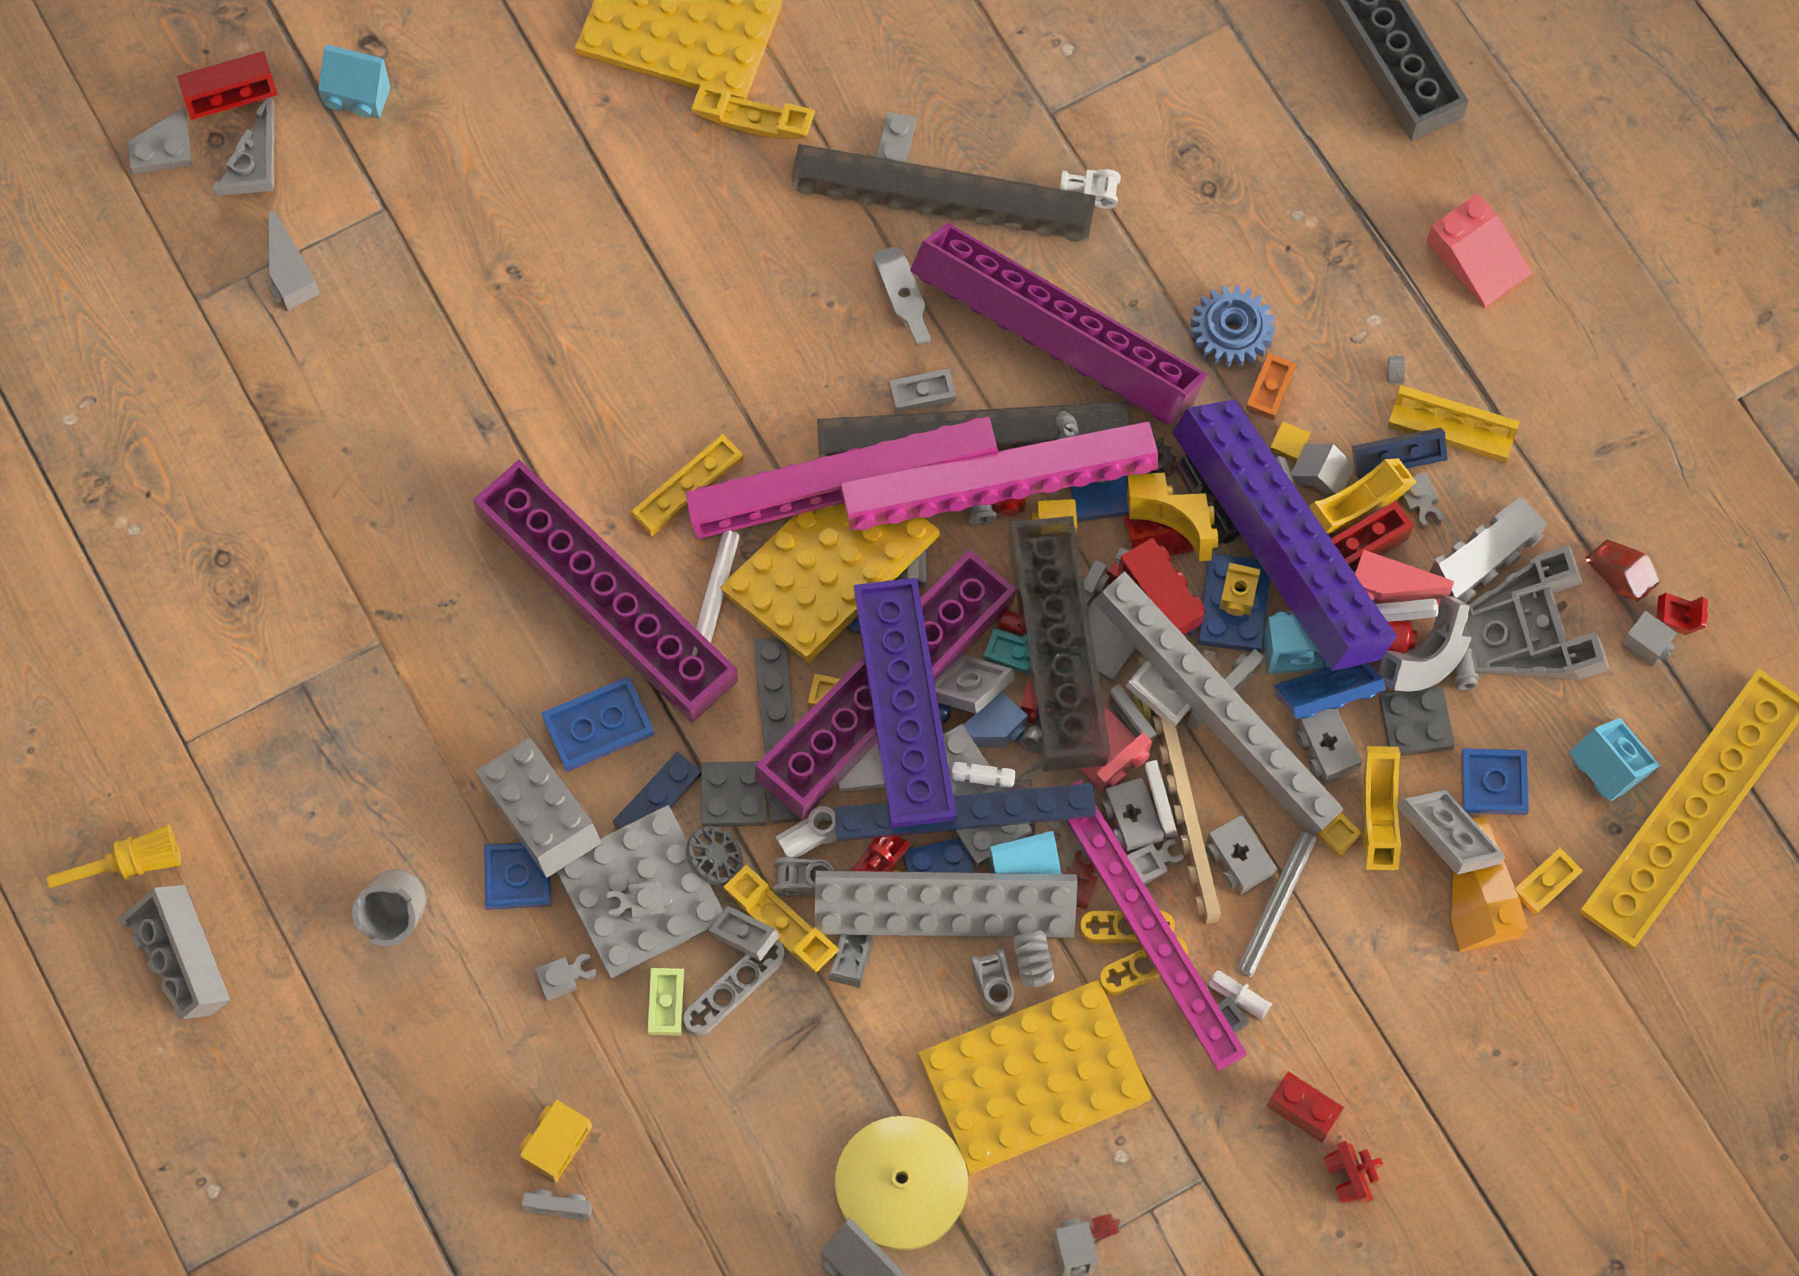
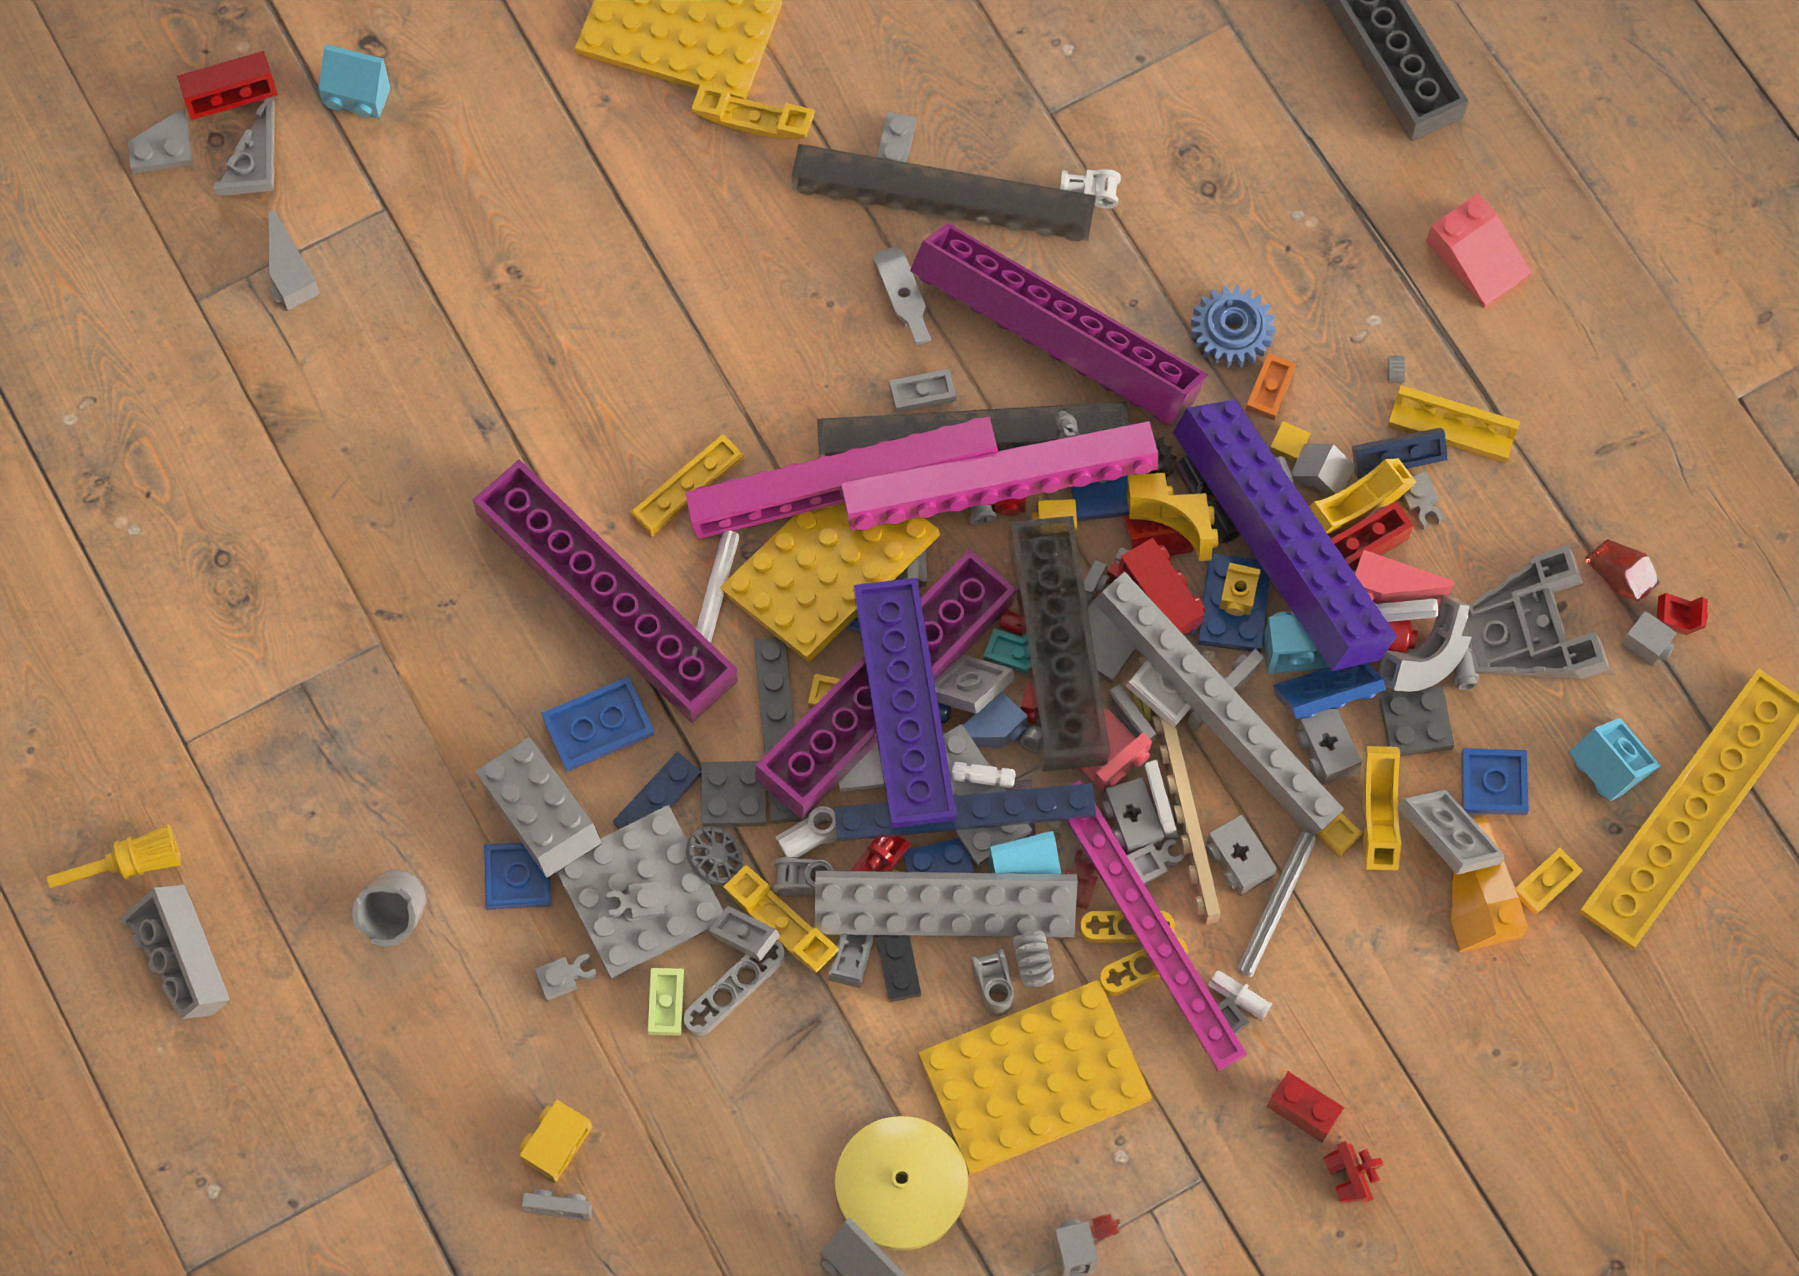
light grey wedge [1430,496,1547,603] -> none
none -> black plate [877,935,921,1002]

